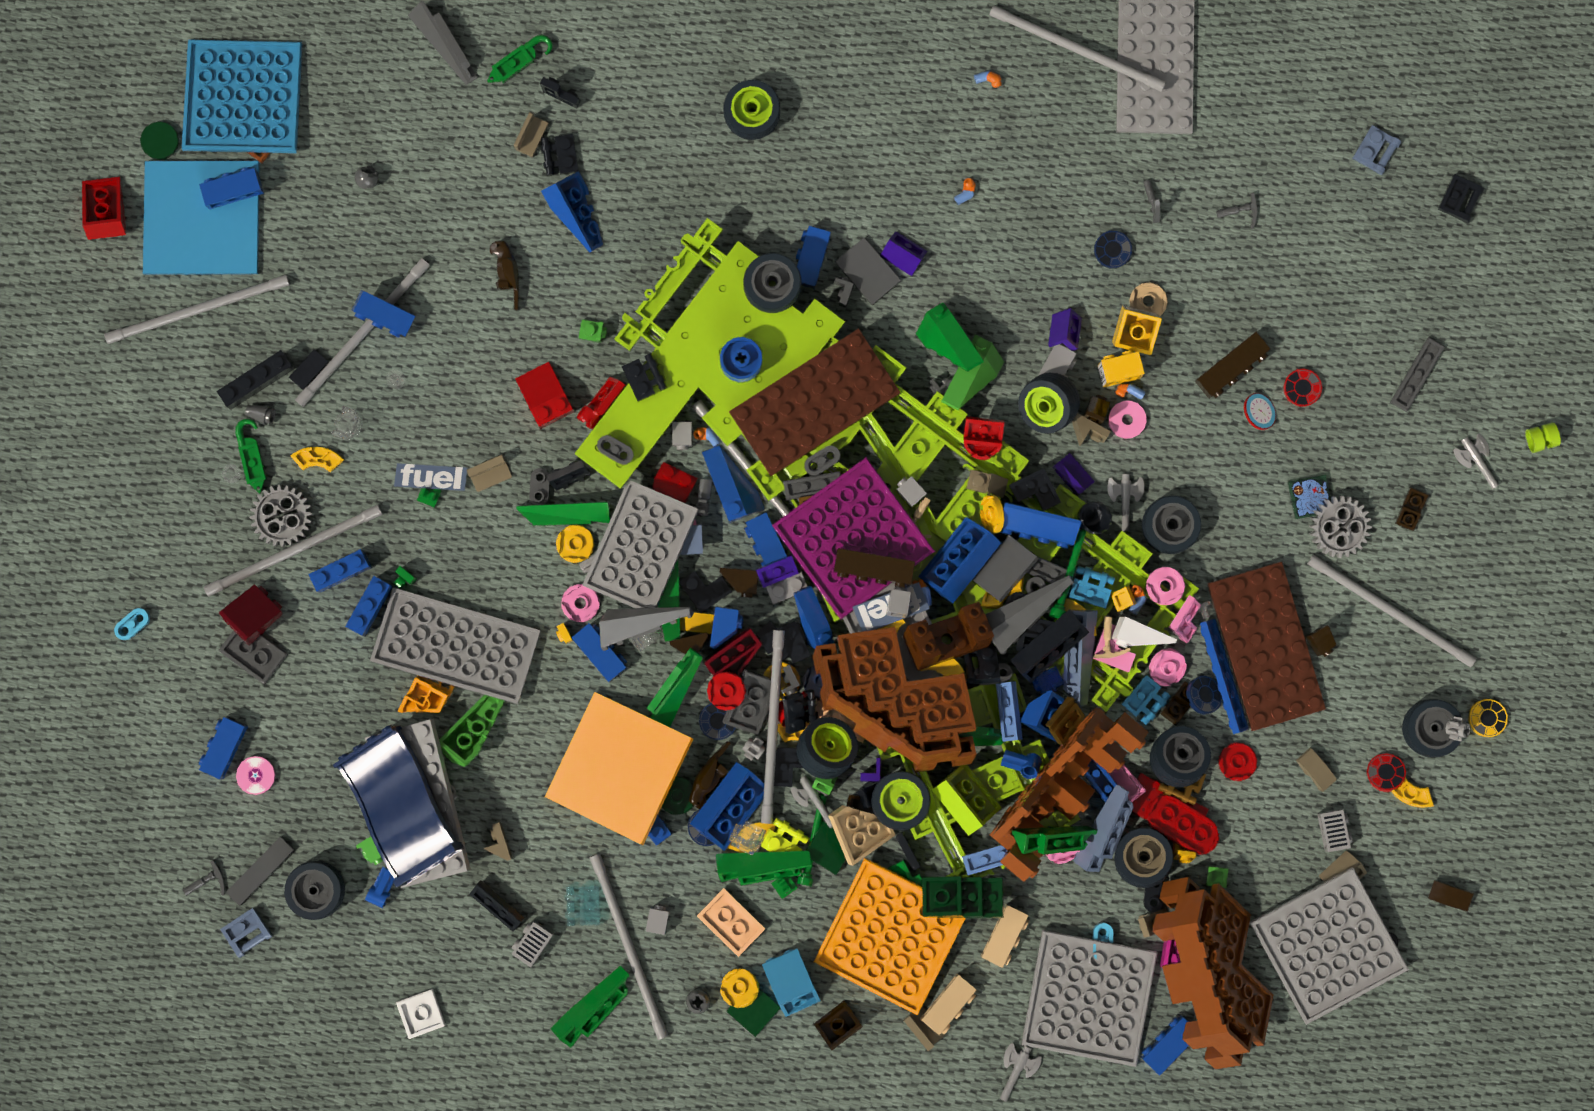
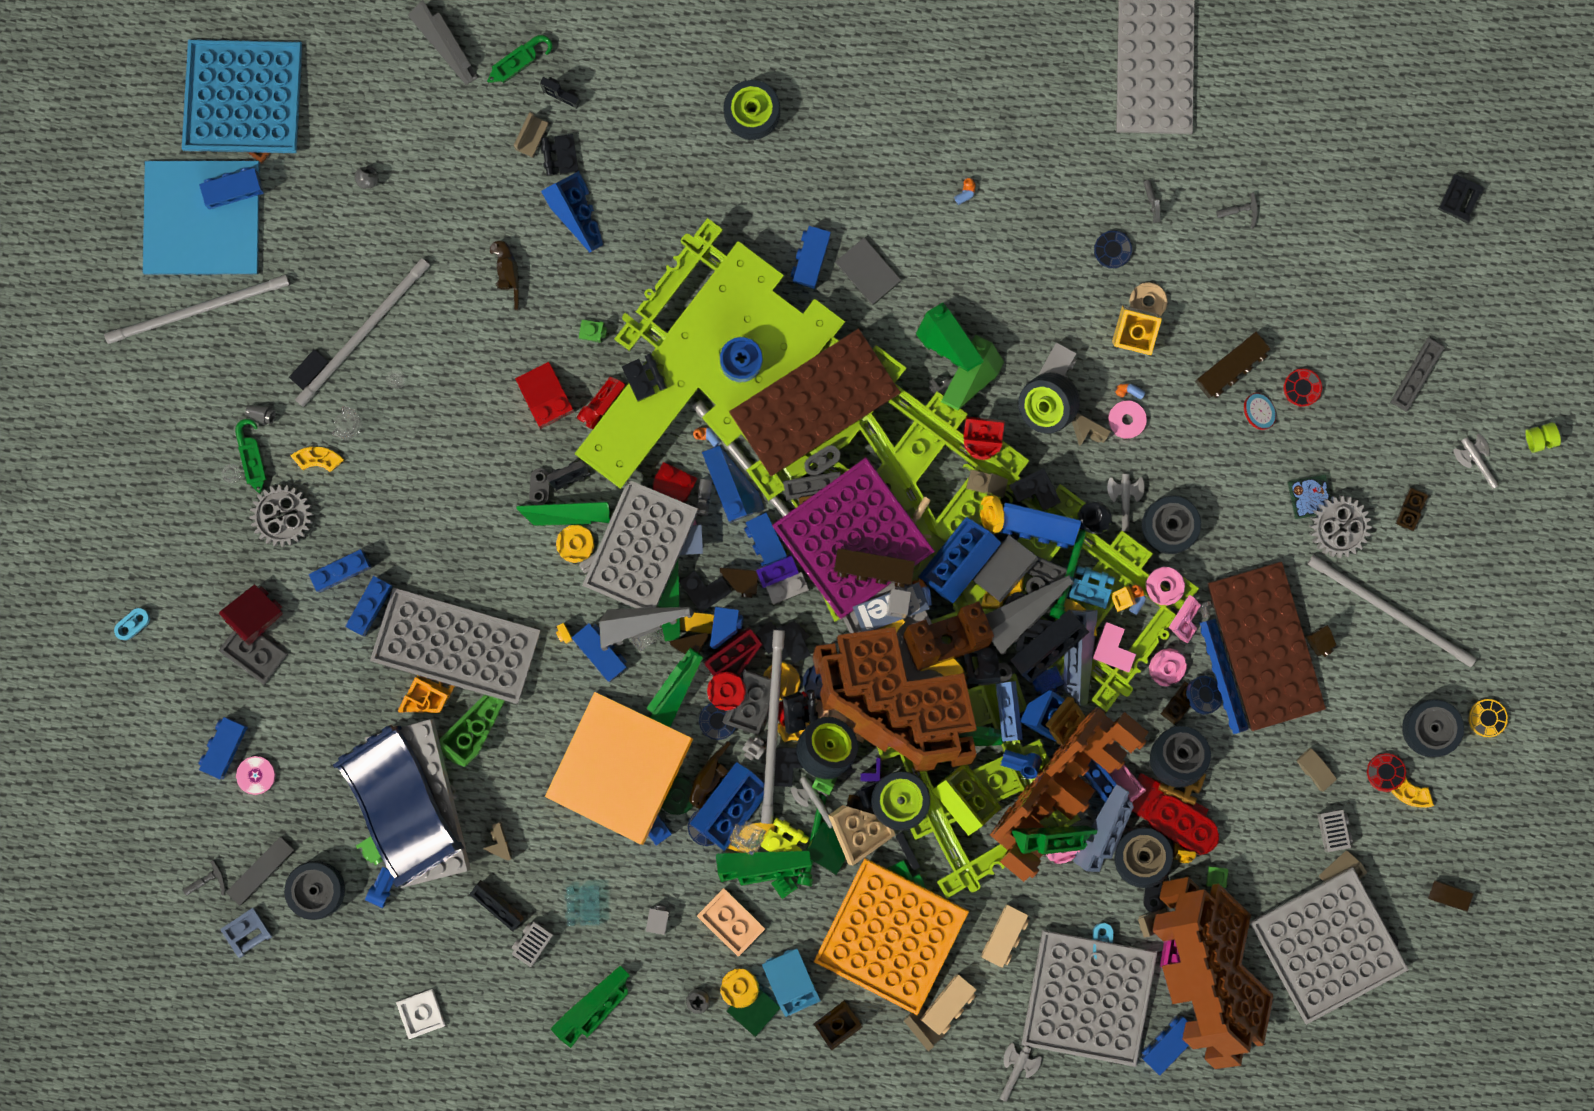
red slope [82,177,126,240] -> none
dark green tile [140,122,179,160] -> none
light grey piece [204,504,383,597] -> none
black brick [216,350,295,410] -> none
blue brick [352,290,415,338] -> none
sticker [394,463,467,491] -> none
green tile [394,566,417,588] -> none
green tile [417,488,442,508] -> none
dark tan panel [467,455,512,492] -> none
bright pink tile [562,584,600,622] -> none
light grey piece [589,854,669,1040] -> none
dark grey plate [597,435,634,465] -> none
light grey brick [672,422,692,450] -> none
wheel [743,253,801,313] -> none
dark grey bracket [781,665,800,695] -> none
blue slope [793,586,834,649] -> none
dark grey bracket [834,277,854,308] -> none
dark purple panel [880,231,928,276] -> none
light grey brick [896,476,927,508] -> none
dark green slope [922,876,1004,918] -> none
medium blue plate [962,845,1007,875] -> none
arm [974,71,1002,88] -> none
light grey piece [989,5,1166,92] -> none
dark purple panel [1048,308,1082,351] -> none
dark purple panel [1053,453,1095,497] -> none
dark brown slope [1083,395,1110,425] -> none
tan piece [1094,617,1131,658] -> none
yellow brick [1098,350,1145,388] -> none
white slope [1111,617,1177,648] -> none
dark azure plate [1121,675,1171,725] -> none
red tile [1218,743,1257,781] -> none
sand blue plate [1352,125,1401,175] -> none
light grey gear [1446,716,1470,741] -> none

